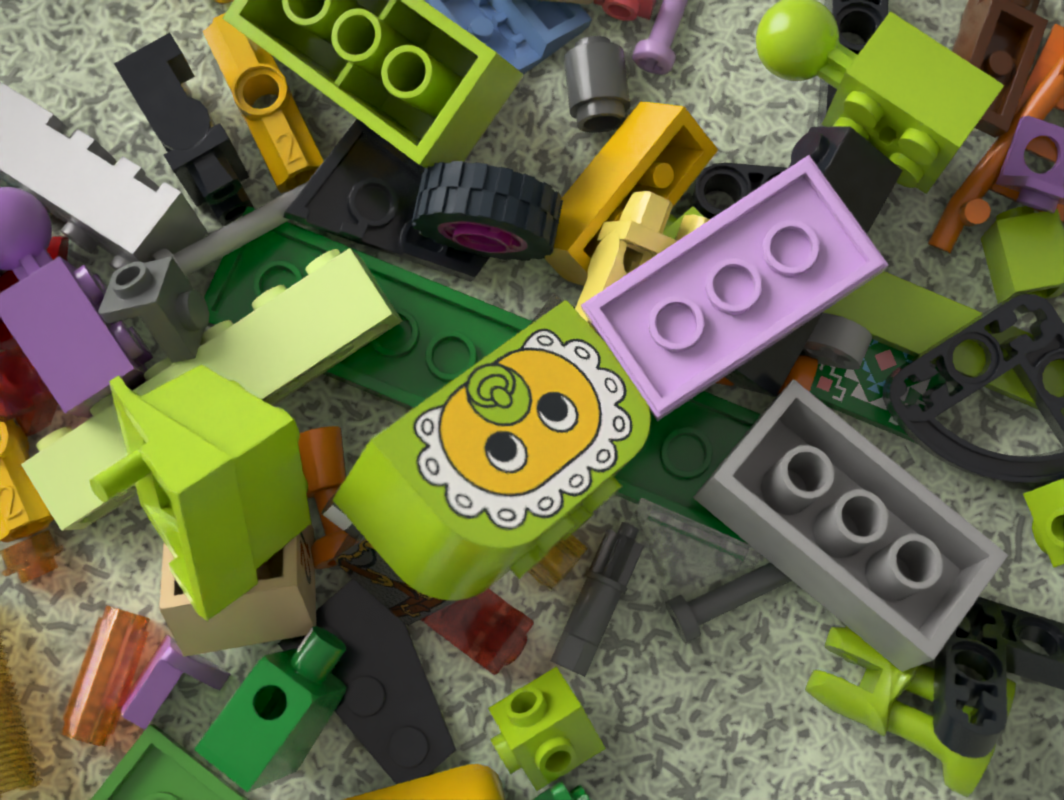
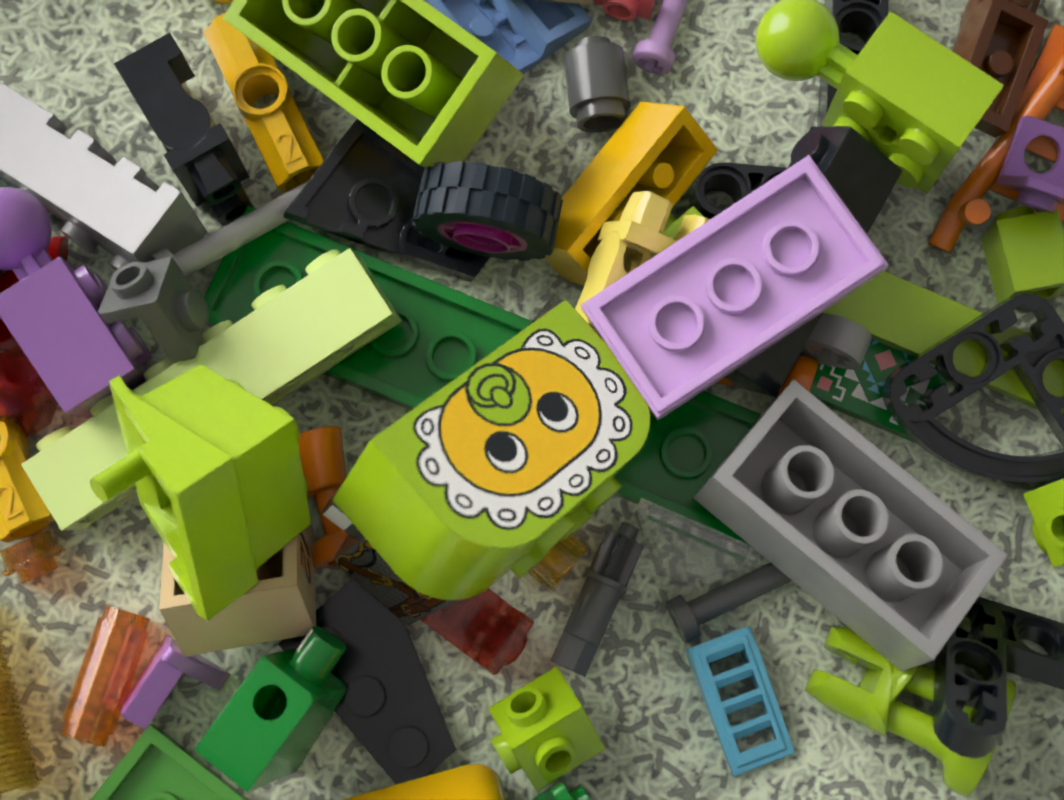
none -> medium azure slope [685,626,795,776]

